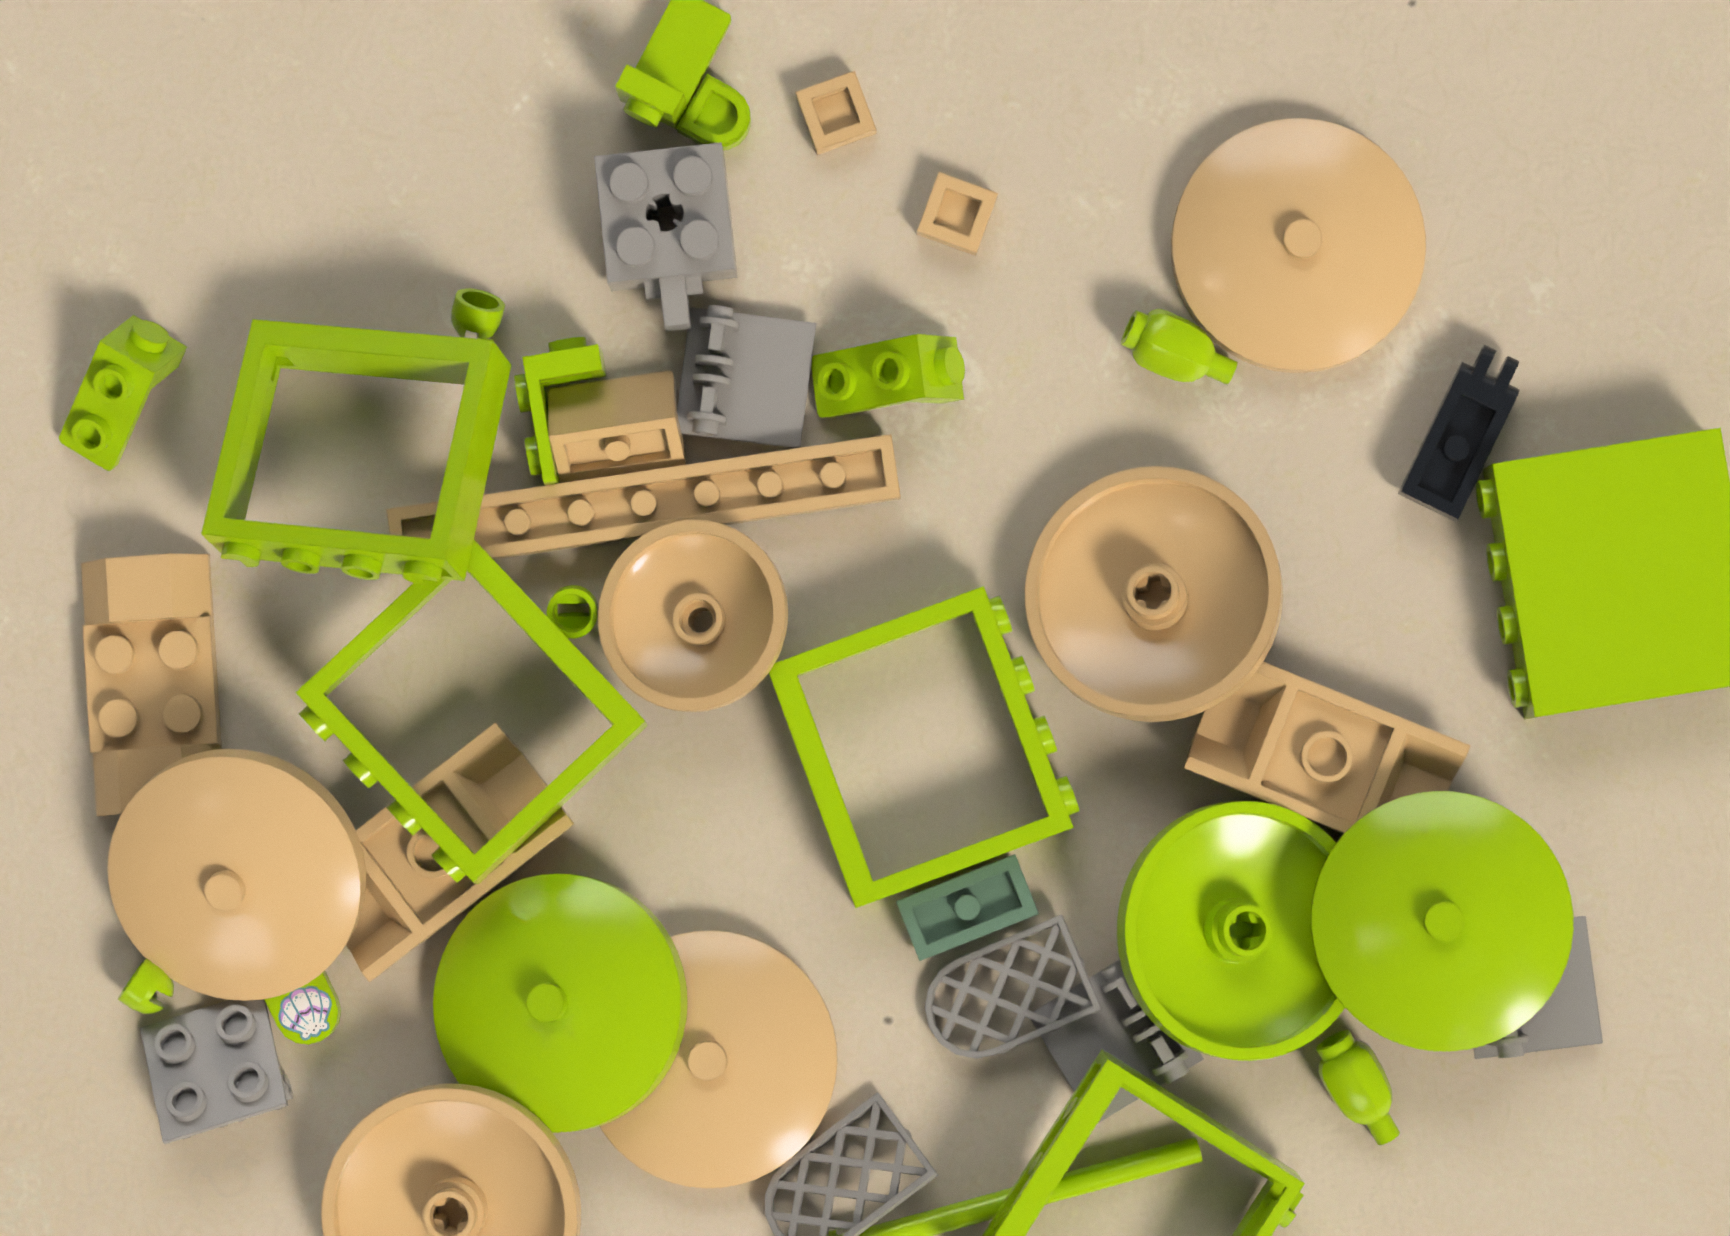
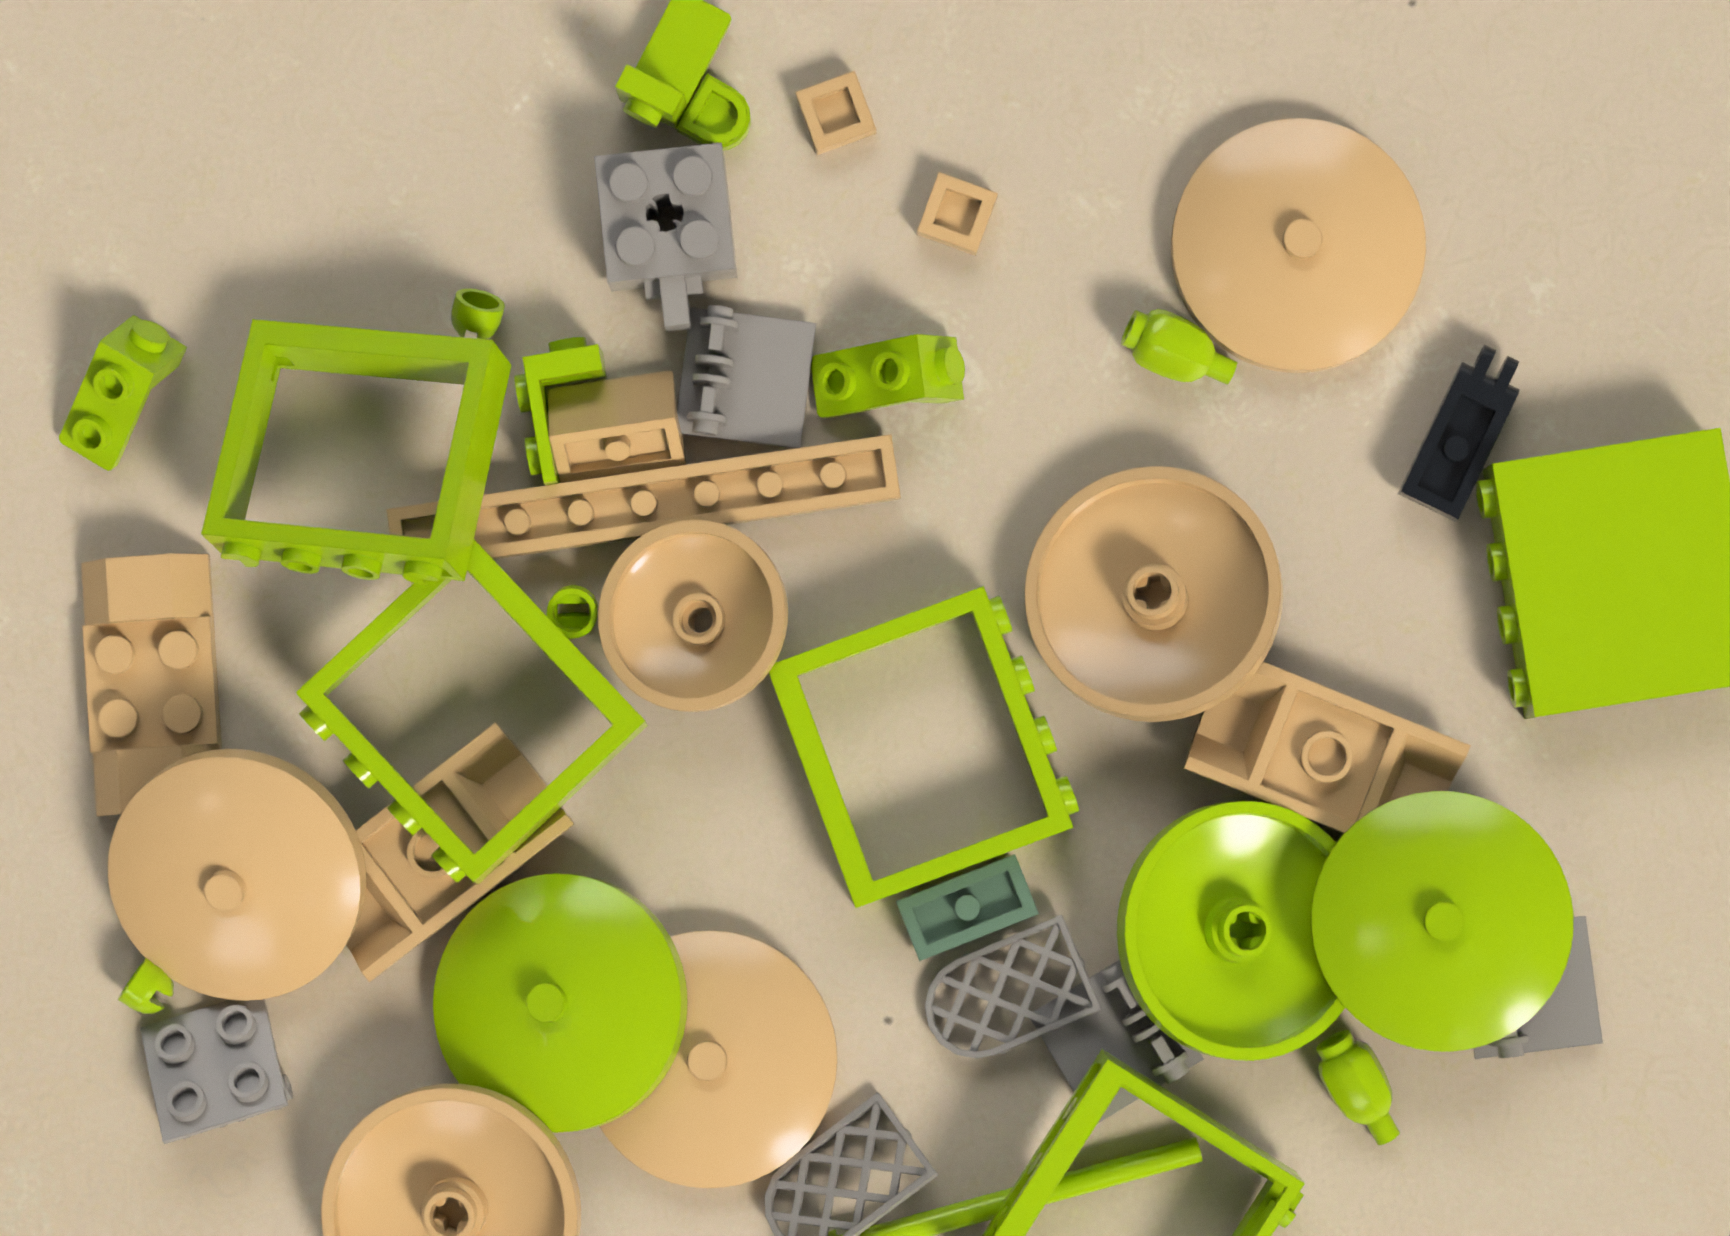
tile [264,971,341,1045] -> none

